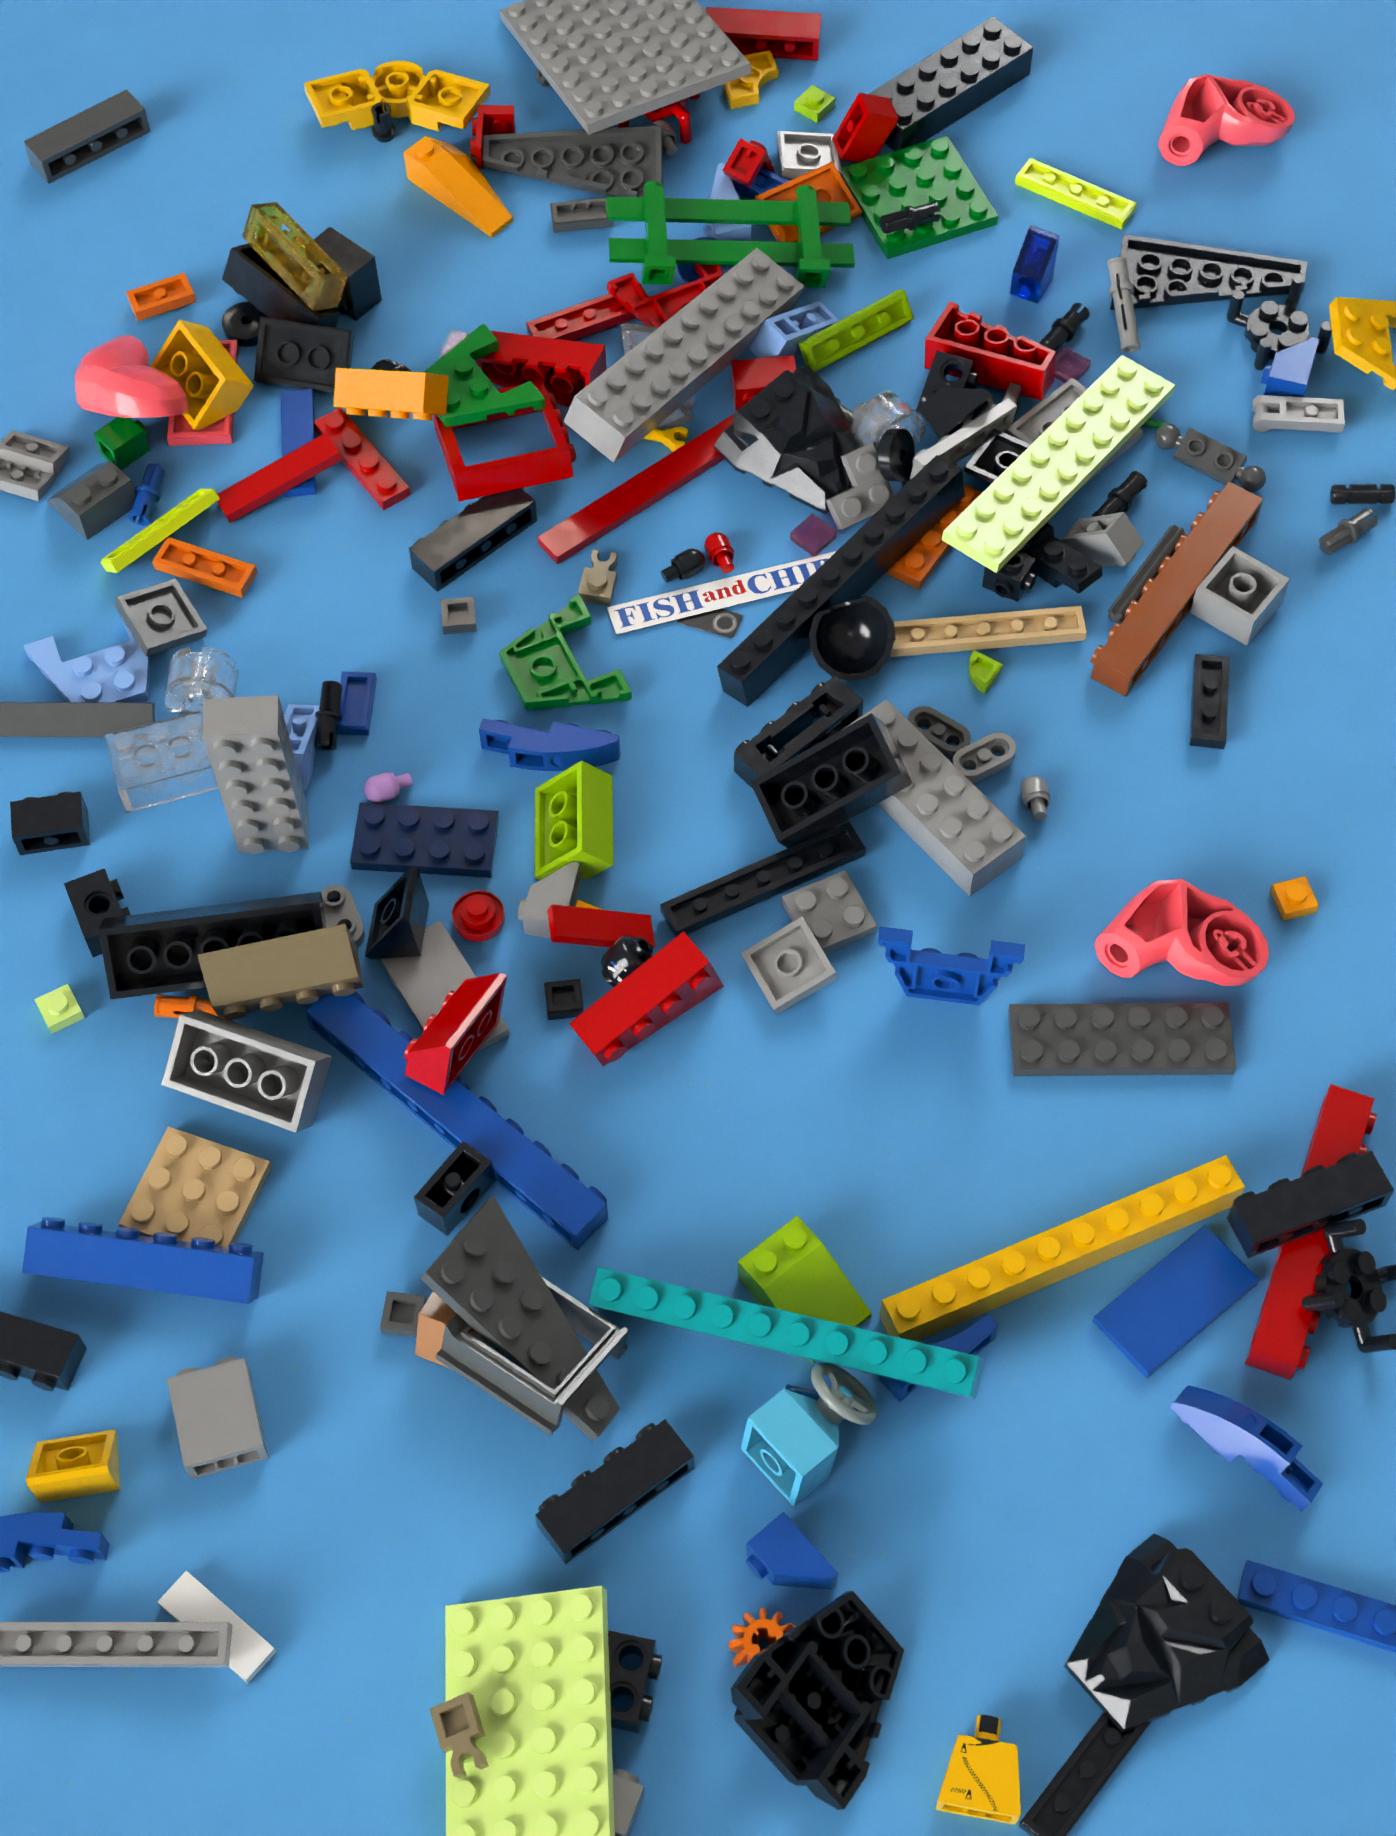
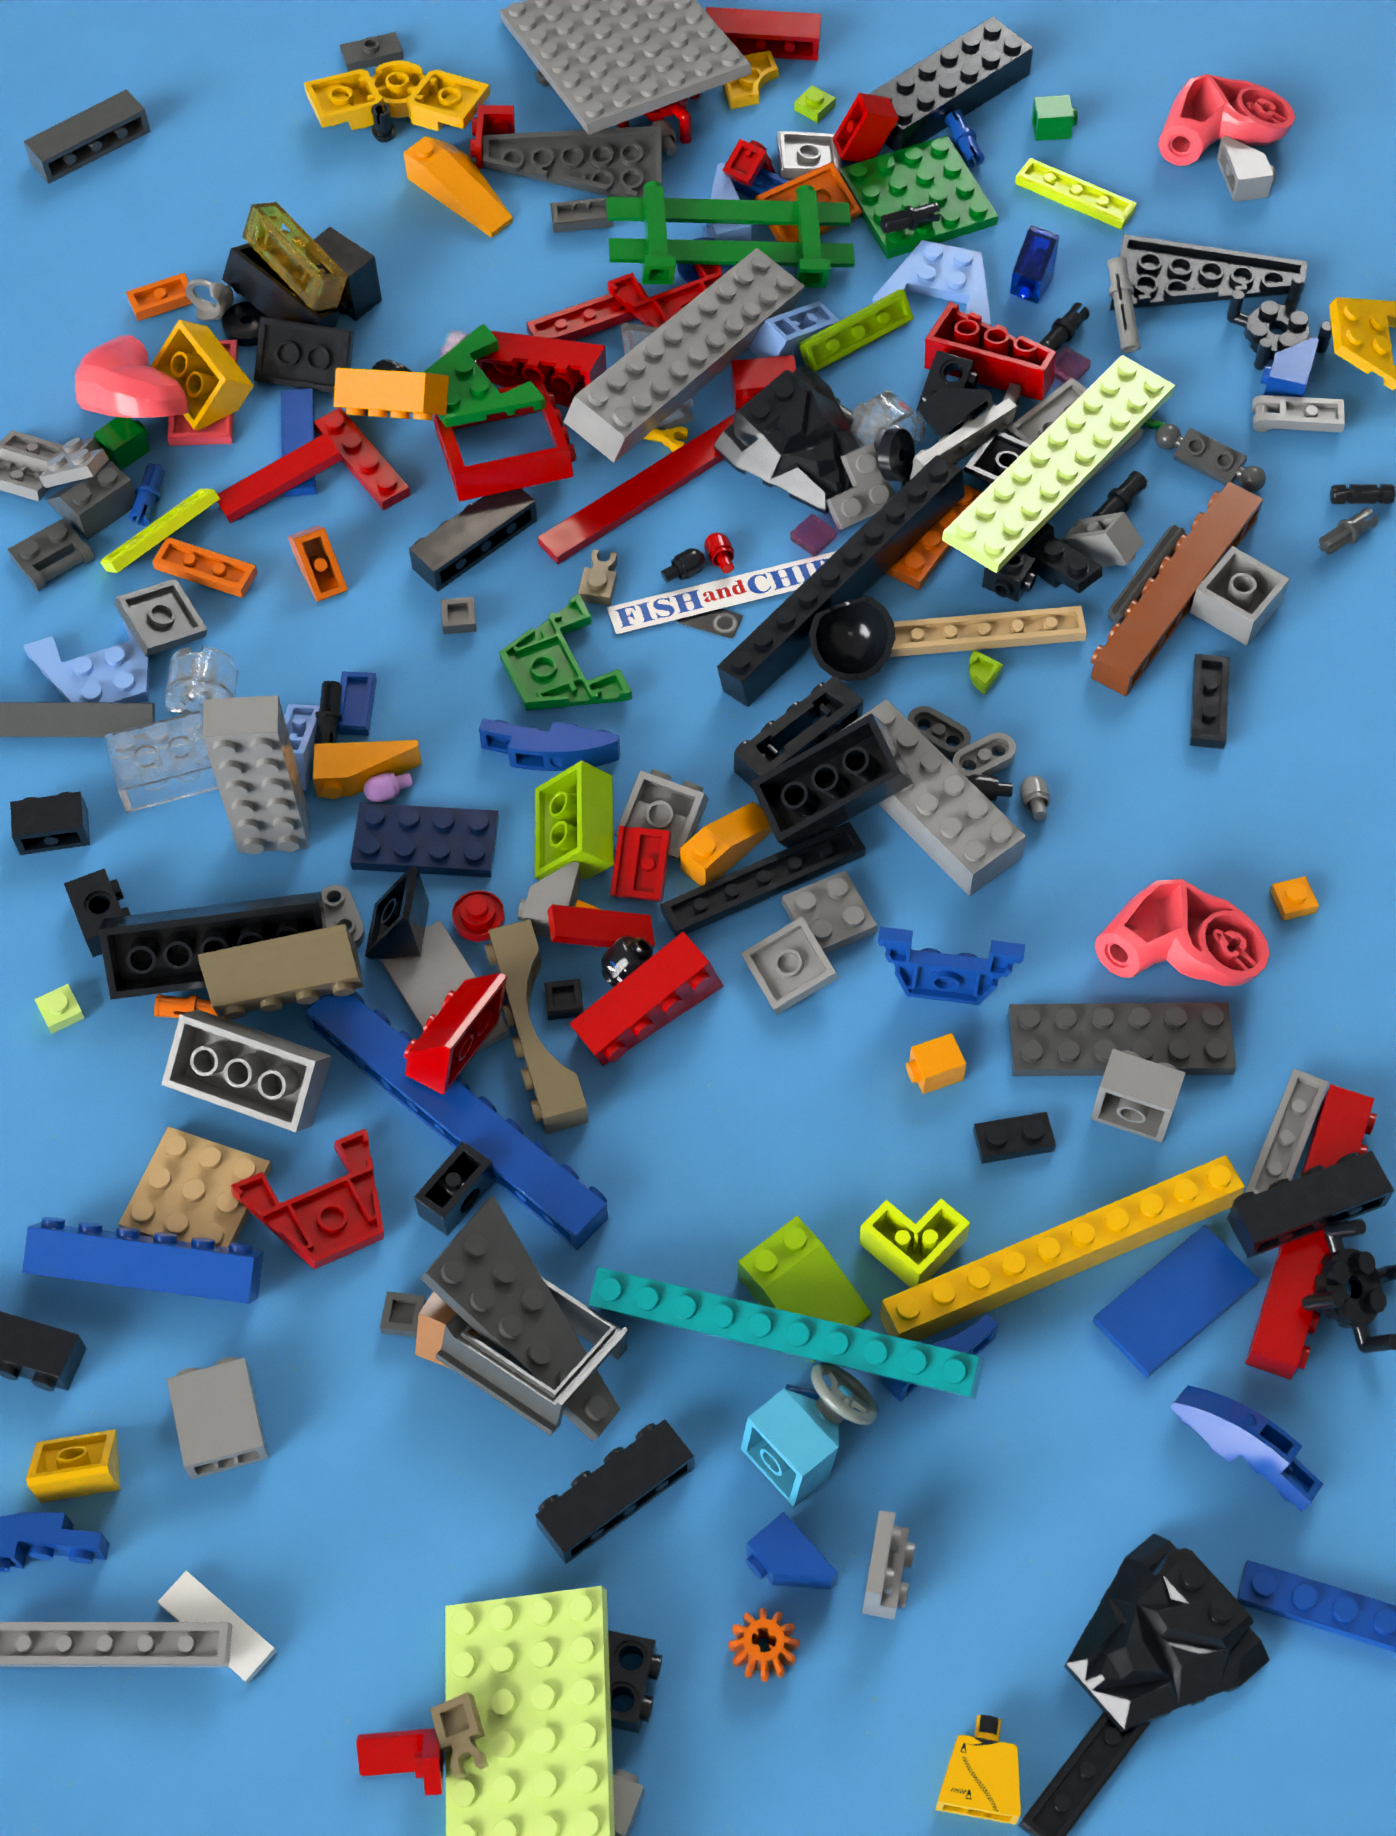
black wedge [731,1591,904,1810] -> none
none -> dark grey plate [7,518,95,591]
none -> light grey plate [39,437,109,488]
none -> light grey piece [185,279,234,321]
none -> red wing [231,1129,384,1270]
none -> orange slope [287,525,348,602]
none -> light orange slope [313,740,422,799]
none -> dark grey plate [340,32,404,72]
none -> red bracket [356,1728,445,1796]
none -> dark tan arch [484,919,589,1134]
none -> red plate [610,825,672,902]
none -> light grey plate [615,769,709,860]
none -> light orange slope [680,802,773,886]
none -> neon yellow brick [859,1198,970,1288]
none -> light grey plate [862,1510,915,1620]
none -> light blue wing [872,240,991,325]
none -> light orange brick [906,1033,966,1094]
none -> blue pin [945,110,985,168]
none -> black cylinder [968,774,1013,801]
none -> black plate [973,1112,1056,1164]
none -> green brick [1031,95,1078,141]
none -> light grey brick [1090,1049,1186,1143]
none -> light grey slope [1217,136,1276,202]
none -> light grey plate [1245,1069,1329,1194]

